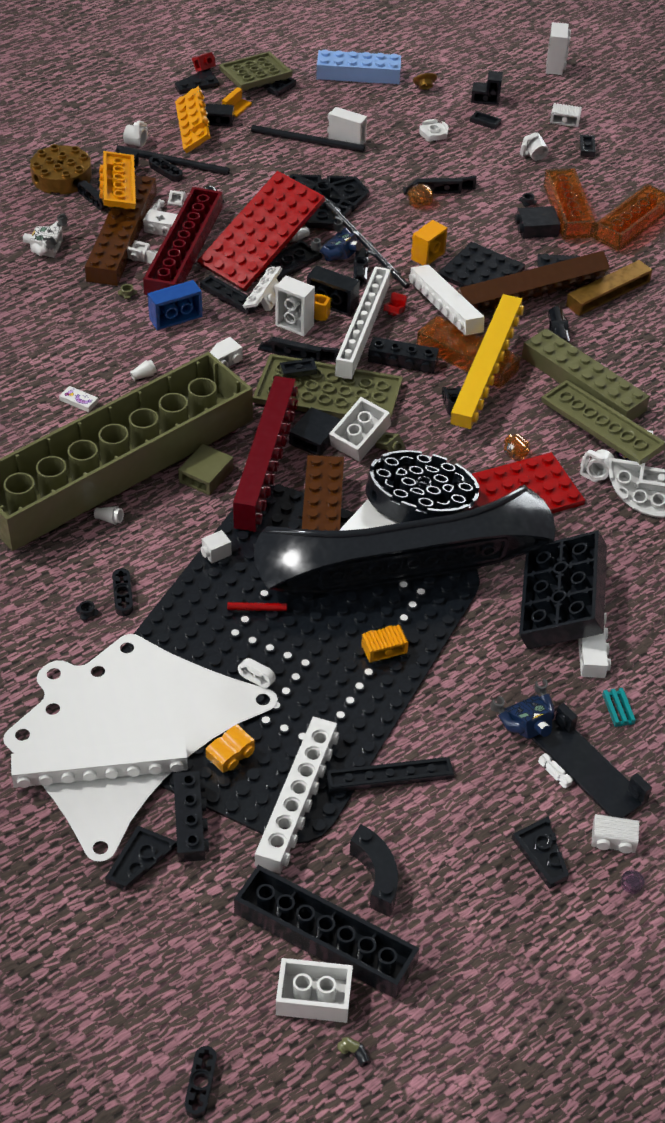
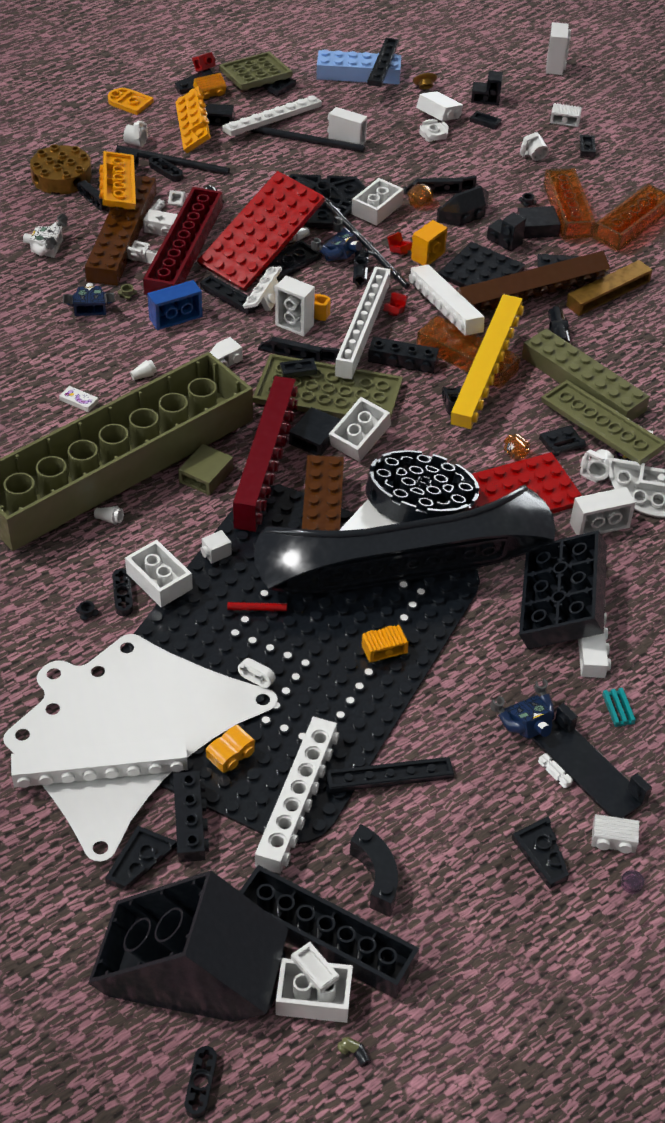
light orange panel [222,87,252,118] -> none
black brick [307,265,360,317] -> none
olive bracket [375,432,406,452] -> none
none -> dark blue torso [63,283,115,316]
none -> black slope [88,870,288,1022]
none -> light orange tile [108,88,154,115]
none -> white brick [125,540,193,607]
none -> light orange brick [193,73,227,99]
none -> white plate [222,96,322,136]
none -> white tile [291,942,339,993]
none -> white brick [352,178,404,226]
none -> black tile [367,37,399,87]
none -> red bracket [387,232,412,255]
none -> white brick [416,91,463,121]
none -> black wedge [436,186,489,226]
none -> black brick [487,212,526,252]
none -> black plate [539,425,586,457]
none -> white brick [570,487,636,535]

